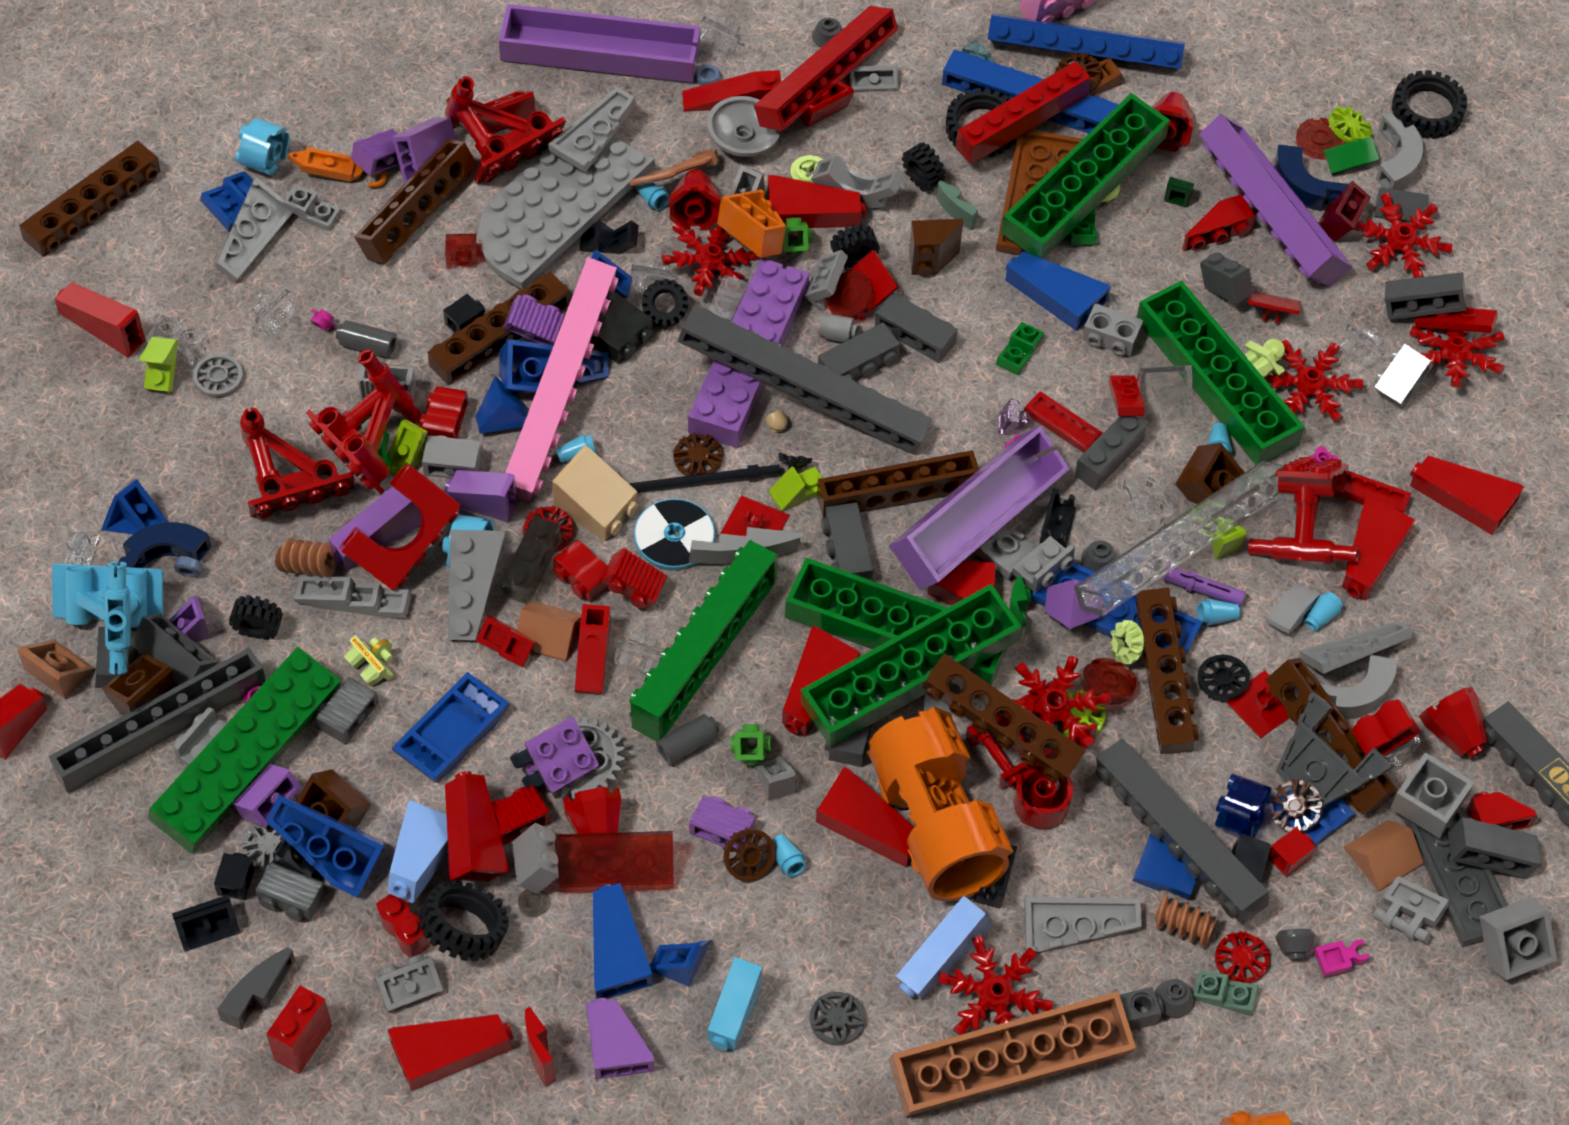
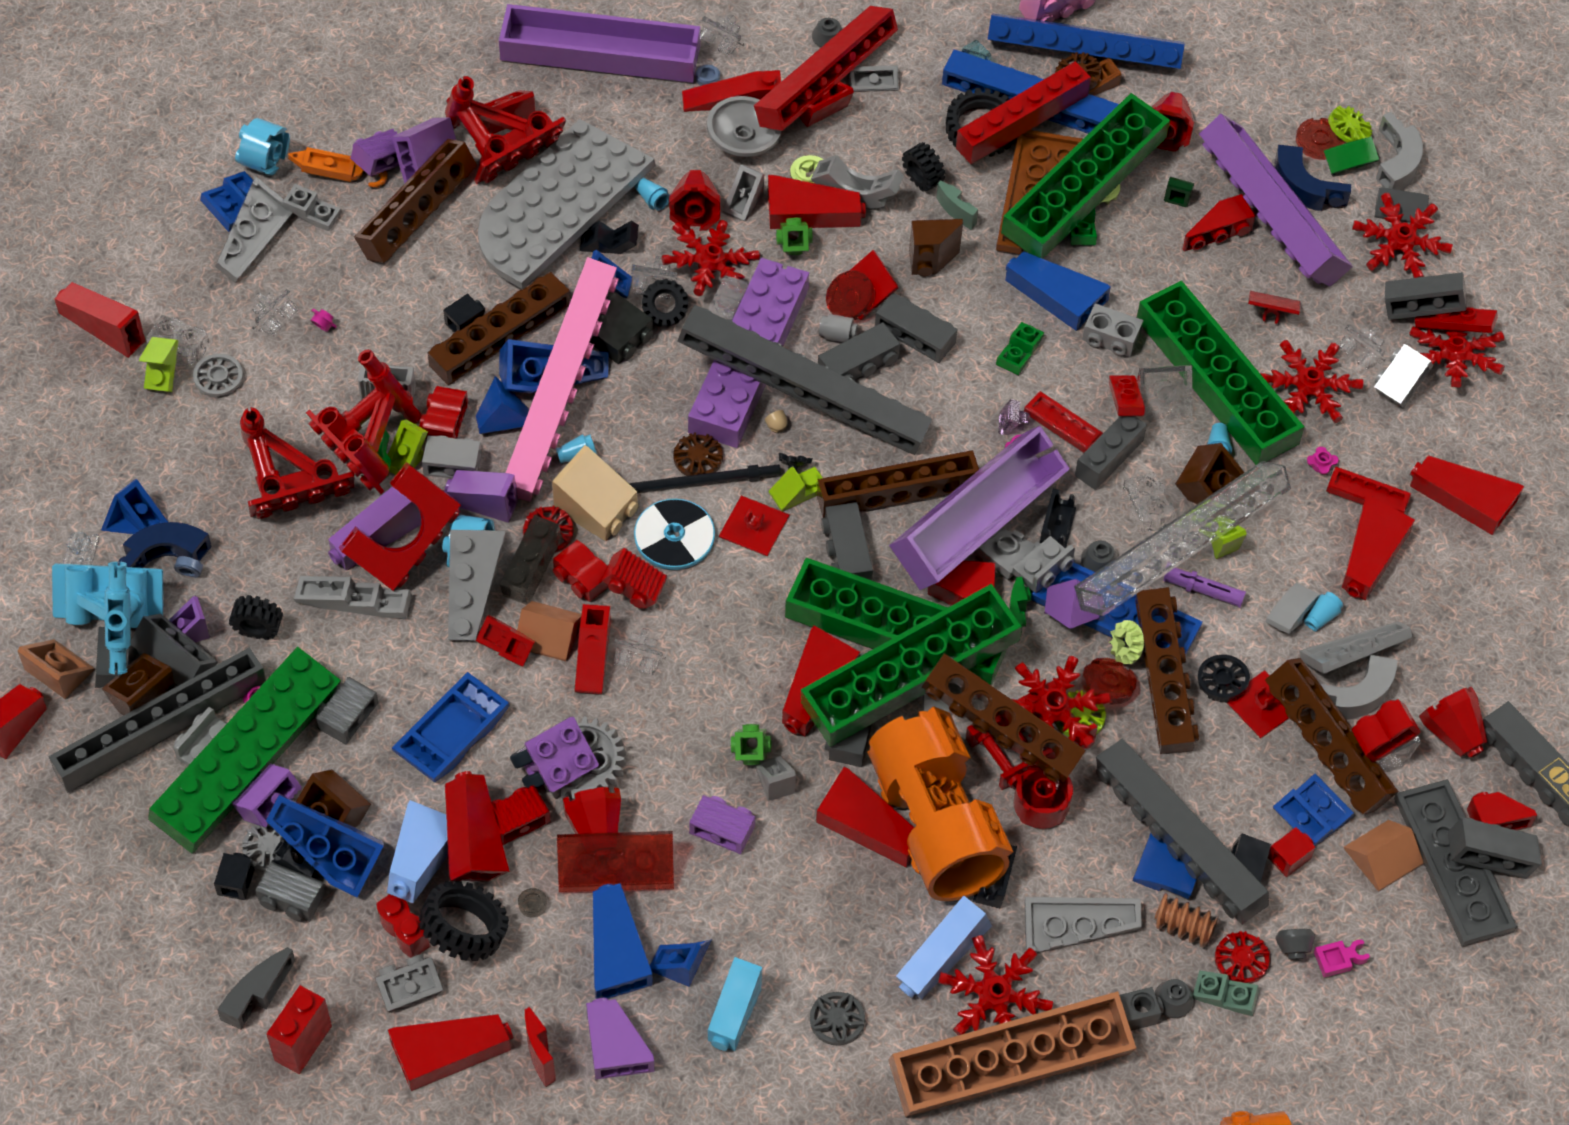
reddish brown brick [19,140,161,257] -> none
black hinge [172,895,241,952] -> none
nougat piece [274,538,336,578] -> none
dark grey brick [336,320,397,358] -> none
yellowish green hips [344,635,395,686] -> none
clear red brick [445,233,483,269] -> none
medium lavender brick [503,295,565,345] -> none
light grey brick [512,823,559,894] -> none
light grey wing [548,87,636,173] -> none
nougat piece [629,149,719,187] -> none
green brick [629,540,778,741] -> none
dark grey brick [656,714,720,766] -> none
light grey slope [689,527,801,564] -> none
orange wedge [717,189,786,258] -> none
reddish brown wheel [723,827,775,881] -> none
medium azure cone [772,834,806,877] -> none
light grey bracket [804,250,848,310] -> none
black tyre [830,223,880,268] -> none
medium azure cone [1197,599,1240,626] -> none
dark grey brick [1200,253,1255,304] -> none
clear blue brick [1215,774,1272,838] -> none
yellowish green hips [1244,339,1285,378] -> none
red plate [1248,457,1359,564] -> none
wheel [1269,779,1323,832] -> none
dark grey wing [1276,691,1394,808] -> none
dark red slope [1318,181,1371,242] -> none
light grey plate [1373,876,1449,942] -> none
light grey brick [1390,752,1475,839] -> none
black tyre [1391,70,1467,139] -> none
light grey brick [1479,897,1557,980] -> none

